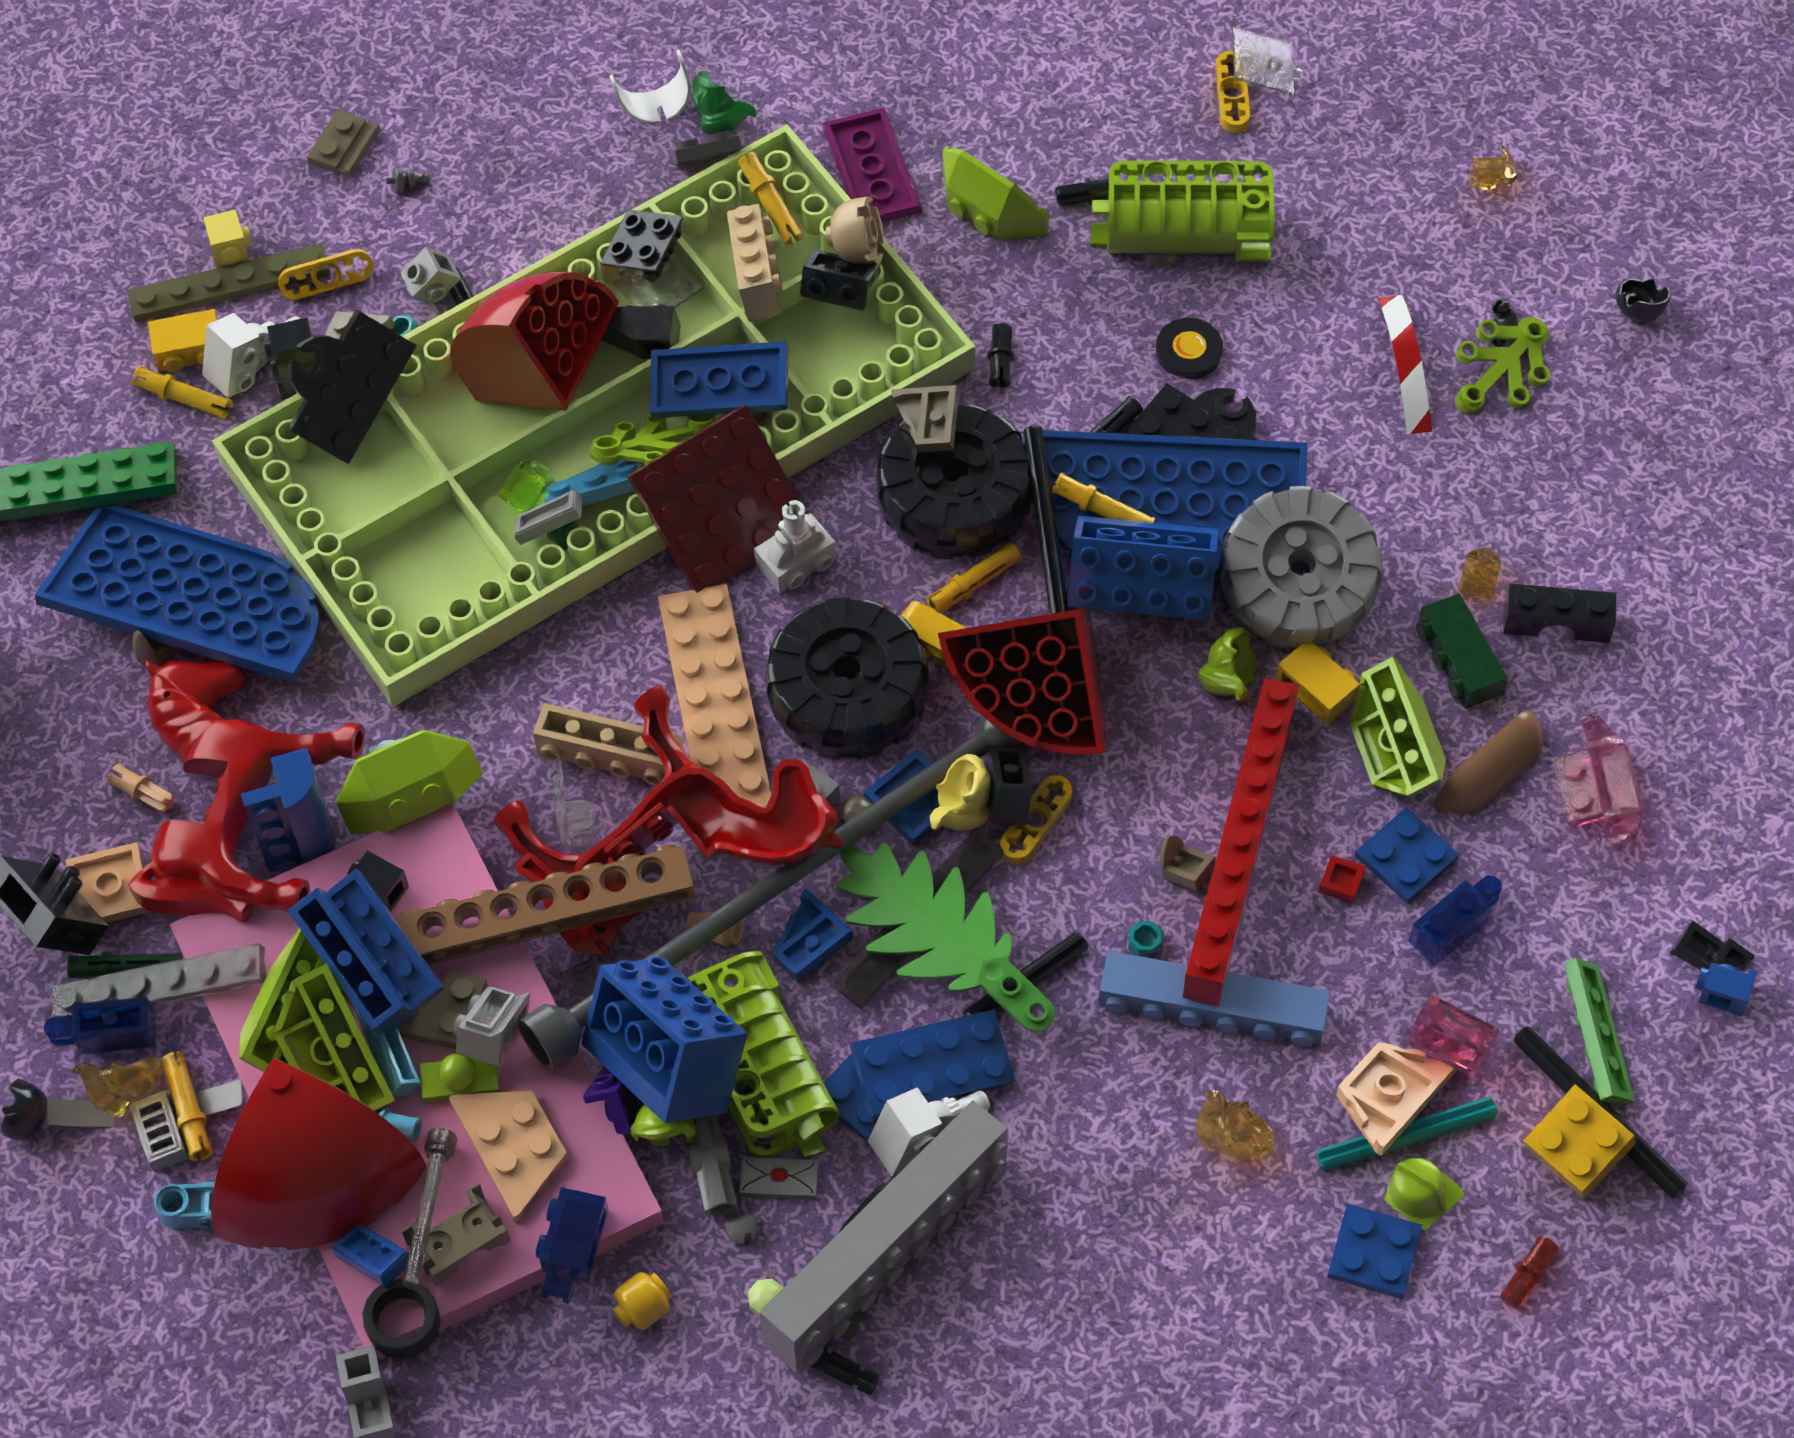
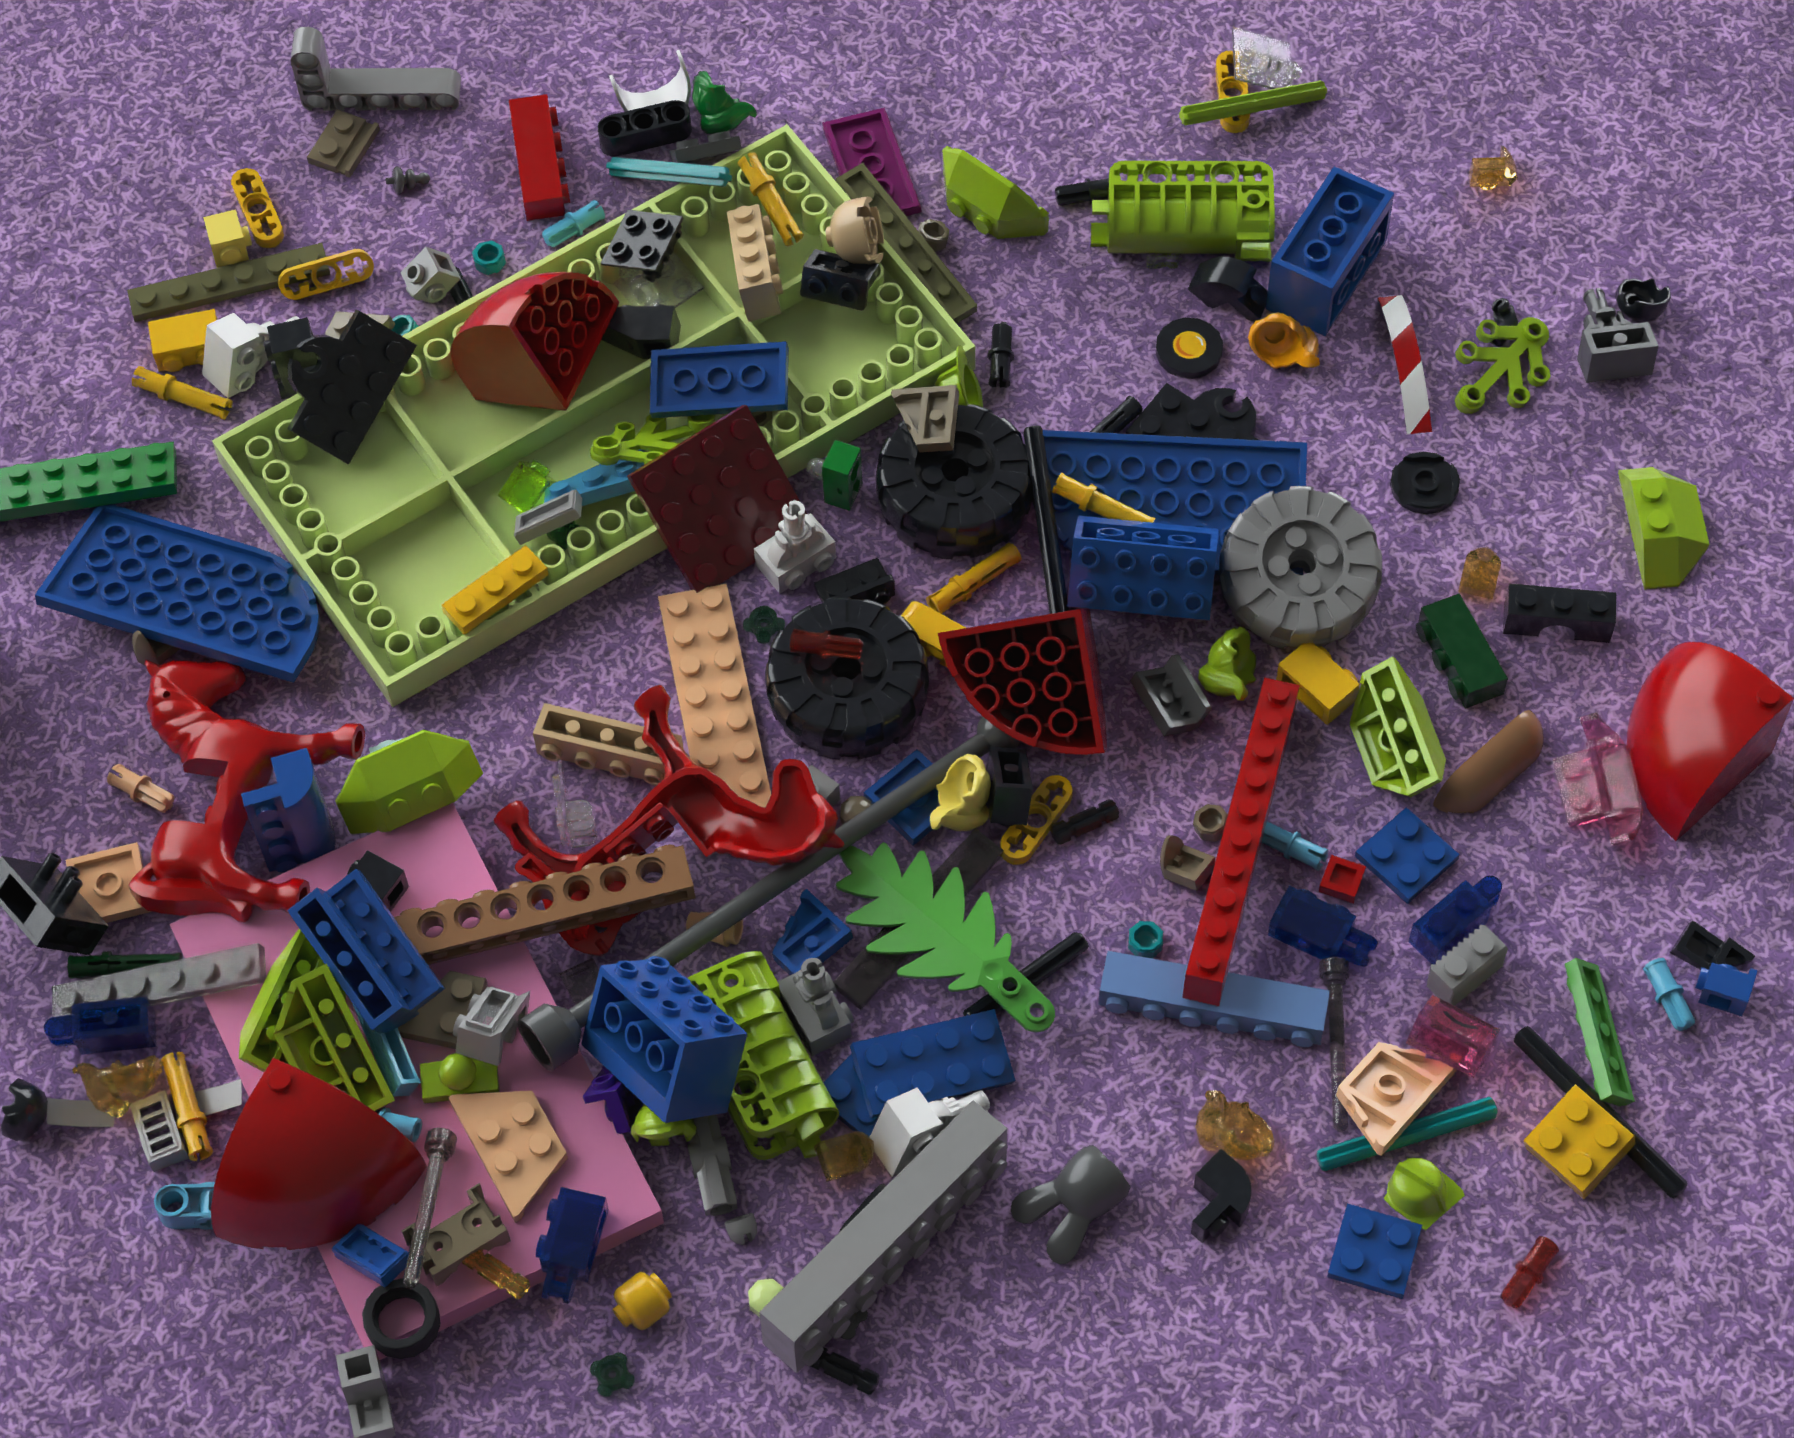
light grey tile [739,1157,819,1200] -> none
none -> yellow beam [231,168,284,248]
none -> light grey beam [291,27,461,111]
none -> yellow plate [441,545,549,635]
none -> clear yellow axle [462,1250,530,1299]
none -> teal tile [472,240,506,275]
none -> red brick [509,94,571,221]
none -> medium azure axle [542,200,605,247]
none -> clear green plate [590,1352,635,1397]
none -> black beam [598,100,692,157]
none -> teal axle [606,157,732,187]
none -> clear green plate [743,606,785,644]
none -> light grey brick [778,958,854,1056]
none -> clear red axle [790,629,863,659]
none -> green piece [806,440,863,511]
none -> black bracket [814,557,895,604]
none -> clear yellow plate [814,1131,874,1182]
none -> olive plate [836,163,977,324]
none -> dark tan tile [918,219,949,252]
none -> lime piece [935,345,983,407]
none -> dark grey piece [1011,1145,1131,1264]
none -> black axle [1051,799,1119,845]
none -> dark grey bracket [1130,654,1212,737]
none -> lime axle [1179,80,1327,125]
none -> black brick [1188,256,1268,322]
none -> black brick [1191,1149,1251,1243]
none -> dark tan tile [1193,804,1228,842]
none -> light orange hair [1248,312,1320,370]
none -> medium azure axle [1262,821,1329,871]
none -> blue brick [1266,166,1394,336]
none -> clear blue brick [1268,885,1378,967]
none -> clear smoke piece [1319,957,1350,1132]
none -> black tile [1390,451,1460,515]
none -> light grey brick [1427,925,1508,1009]
none -> dark grey brick [1577,288,1659,383]
none -> lime wedge [1618,467,1710,590]
none -> red brick [1627,642,1794,841]
none -> medium azure axle [1643,958,1695,1031]

